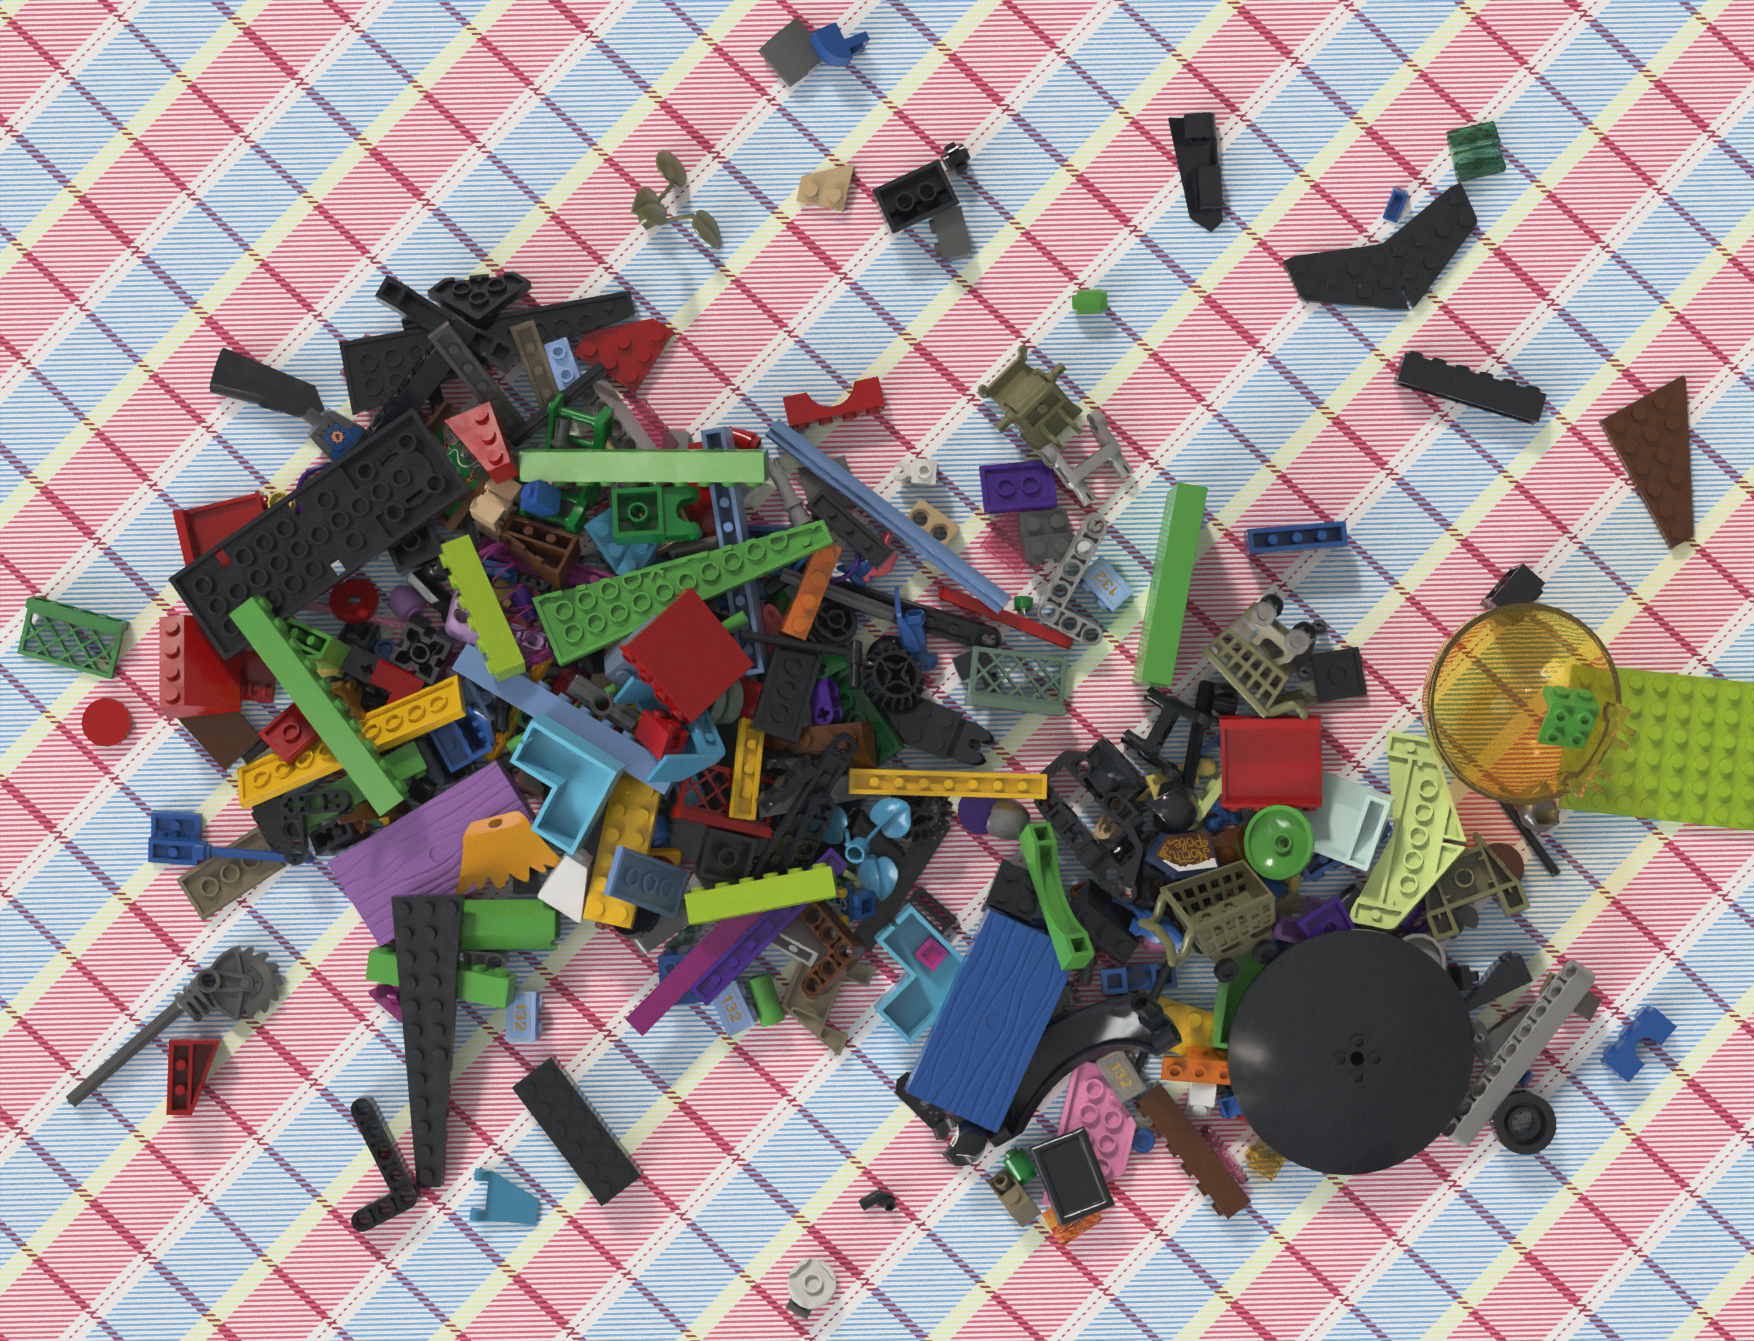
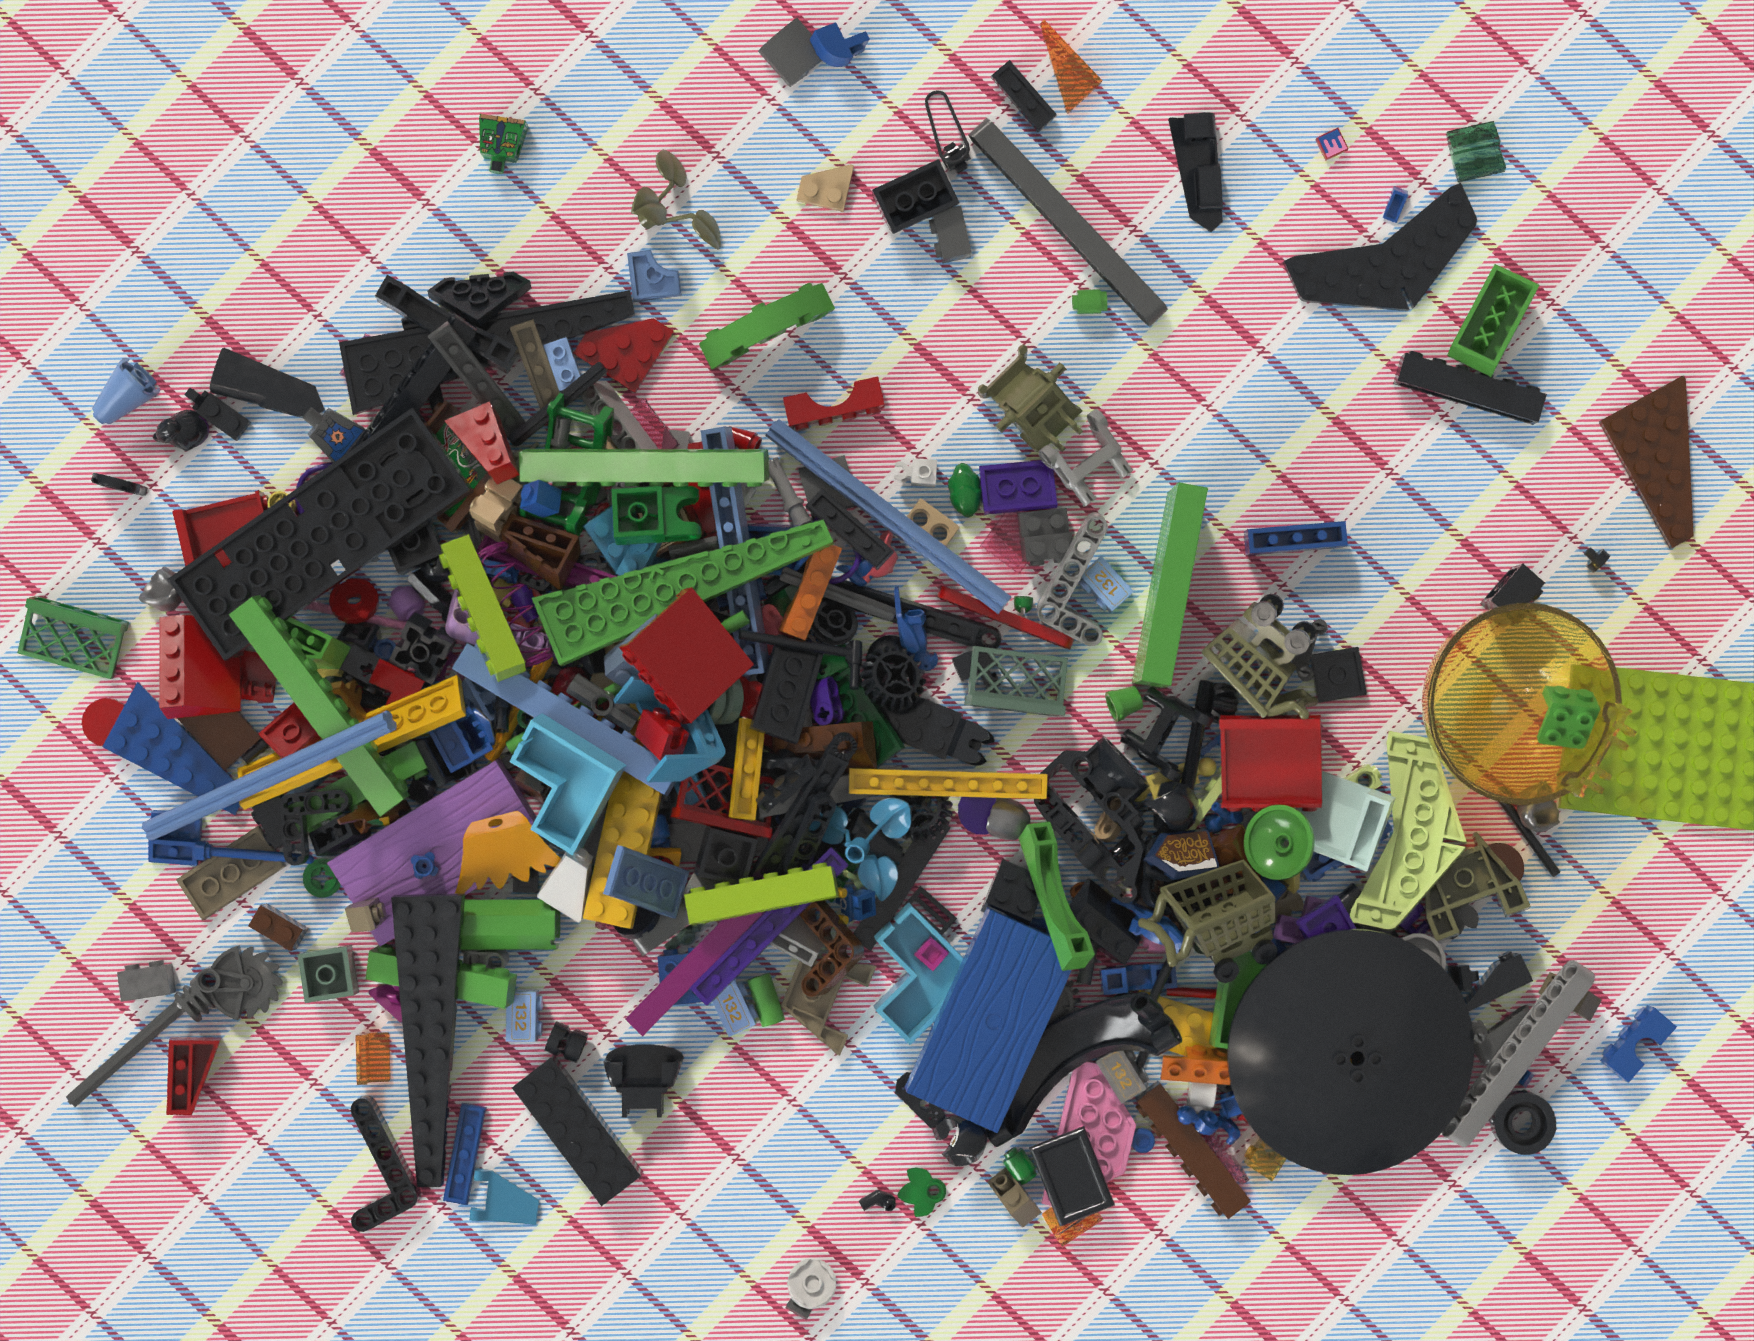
none -> black tile [91,473,148,496]
none -> medium blue cone [92,358,160,424]
none -> blue wing [102,682,241,815]
none -> flat silver brick [117,960,176,1002]
none -> flat silver hair [139,567,183,612]
none -> medium blue axle [142,711,397,841]
none -> black hair [153,410,209,452]
none -> black hinge [184,388,251,441]
none -> reddish brown brick [248,903,309,951]
none -> sand green brick [297,944,359,1003]
none -> green gear [303,858,341,898]
none -> dark tan slope [345,897,386,933]
none -> clear orange panel [355,1032,391,1085]
none -> blue plate [411,852,438,879]
none -> blue tile [443,1102,487,1205]
none -> torso [479,114,529,174]
none -> black wheel [545,1021,589,1063]
none -> black piece [603,1044,684,1118]
none -> medium blue tile [627,250,682,302]
none -> bright green brick [699,283,835,370]
none -> green plate [897,1167,946,1217]
none -> black piece [925,90,970,164]
none -> green arm [948,463,982,518]
none -> dark grey beam [968,118,1168,326]
none -> black plate [991,60,1057,132]
none -> clear orange wing [1040,19,1103,114]
none -> bright green piece [1105,686,1143,722]
none -> red bar [1166,987,1217,999]
none -> blue piece [1177,1105,1241,1145]
none -> tile [1315,128,1349,161]
none -> yellowish green brick [1344,764,1383,790]
none -> bright green brick [1447,264,1539,377]
none -> black tile [1584,547,1611,573]

